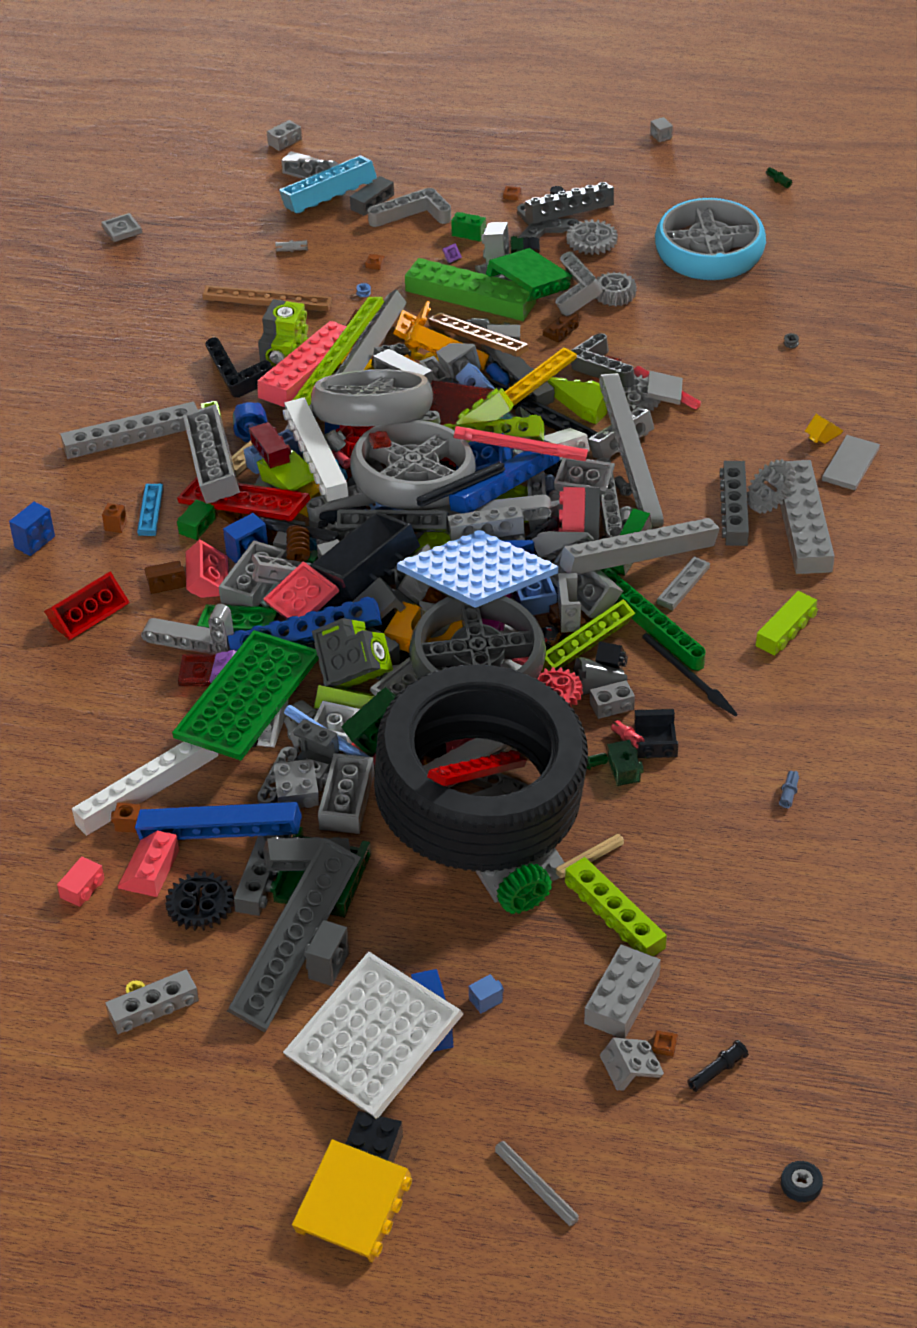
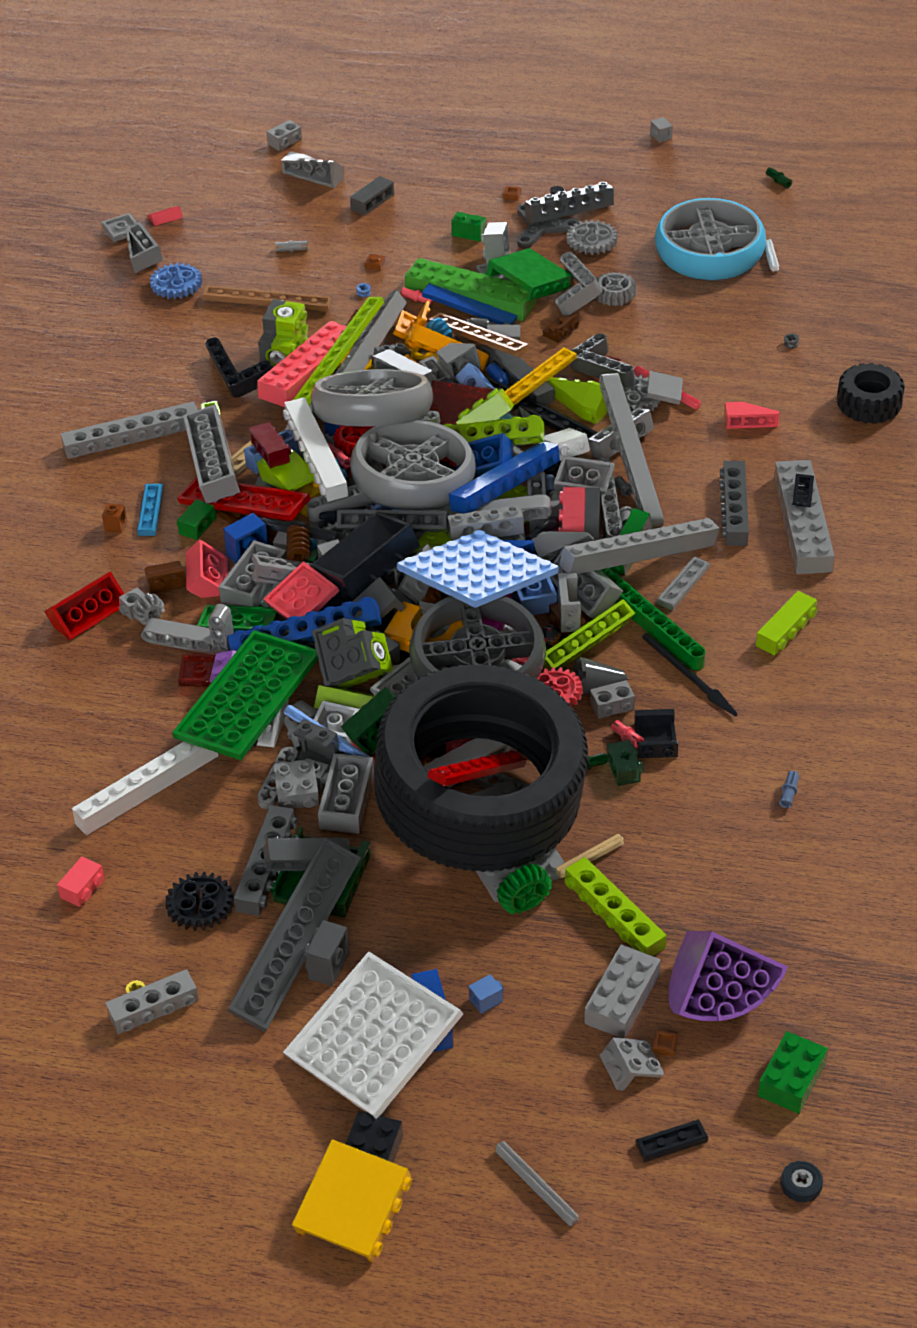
blue brick [9,502,55,556] -> none
dark orange brick [111,803,142,833] -> none
coral slope [118,831,179,897] -> none
blue brick [135,802,302,840] -> none
blue brick [232,402,268,442] -> none
medium azure brick [279,156,377,213] -> none
light grey gear [325,430,346,452] -> none
light grey beam [368,188,451,227] -> none
clear red plate [369,431,391,449] -> none
black axle [416,462,505,507] -> none
medium lavender slope [442,243,462,264] -> none
coral piece [453,426,588,461] -> none
leg [510,236,540,253] -> none
black brick [595,641,628,670] -> none
black pin [687,1040,749,1092] -> none
light grey gear [747,459,796,514] -> none
yellow slope [805,414,843,444] -> none
light grey tile [822,435,880,490] -> none
none -> light grey brick [119,587,145,620]
none -> light grey wedge [126,222,163,273]
none -> light grey gear [132,593,165,625]
none -> coral slope [147,206,183,226]
none -> medium blue gear [150,262,202,299]
none -> coral pin [401,287,433,305]
none -> blue tile [422,283,517,325]
none -> dark azure gear [426,317,453,338]
none -> black tile [635,1119,708,1163]
none -> medium lavender brick [668,931,788,1021]
none -> coral slope [724,402,779,429]
none -> green brick [758,1031,828,1114]
none -> white axle [765,239,779,272]
none -> black slope [792,474,814,508]
none -> black tyre [837,363,905,424]

